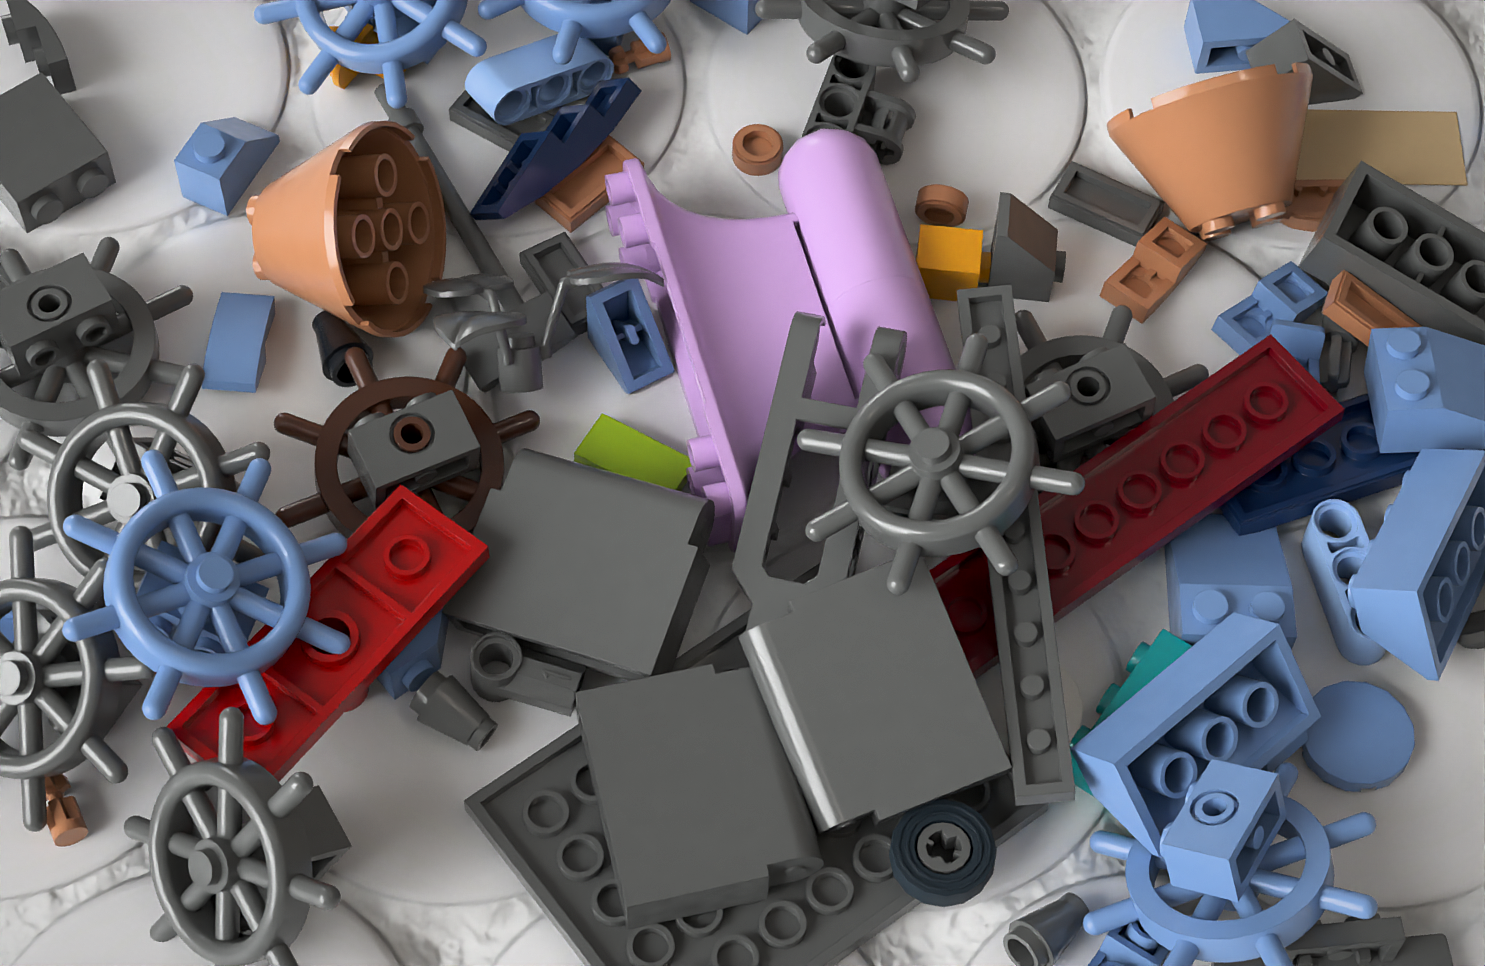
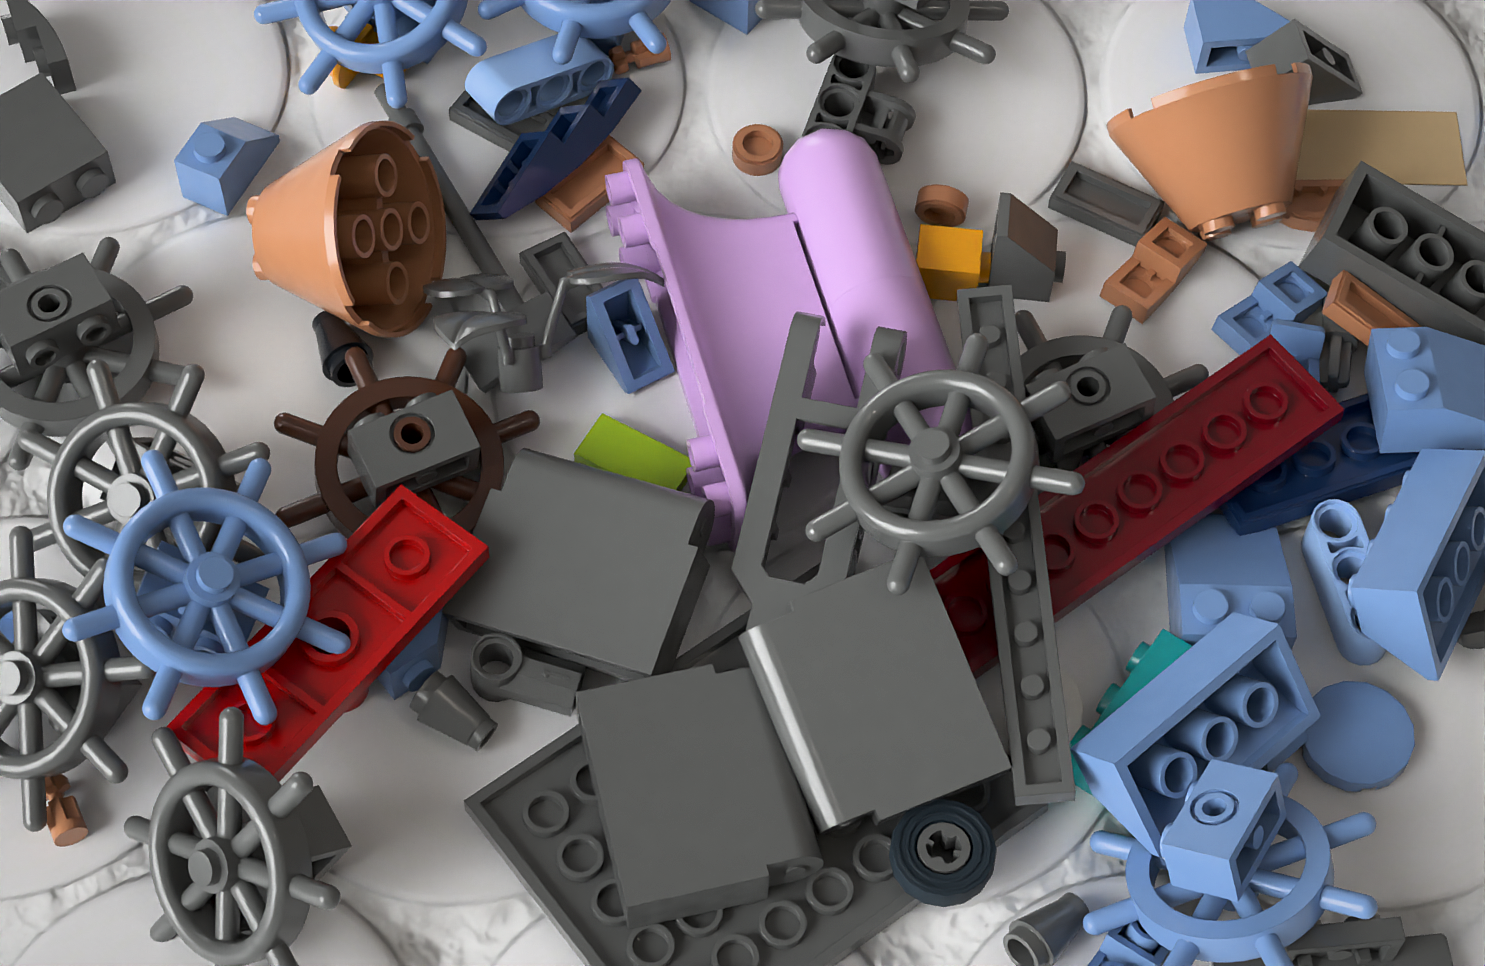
medium blue slope [202,292,275,393] -> none

